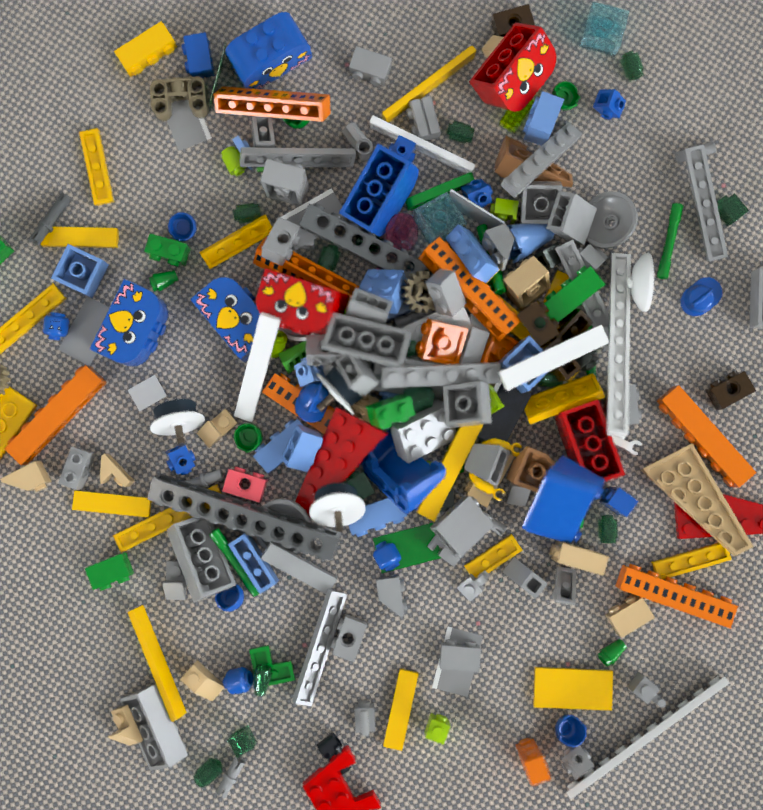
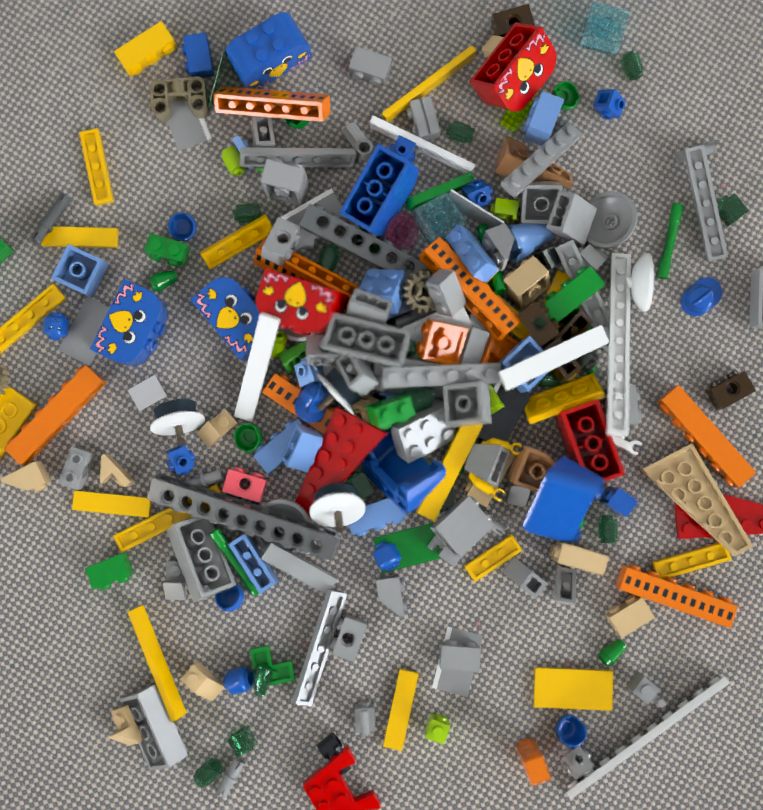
light grey plate [457,570,490,601] -> none

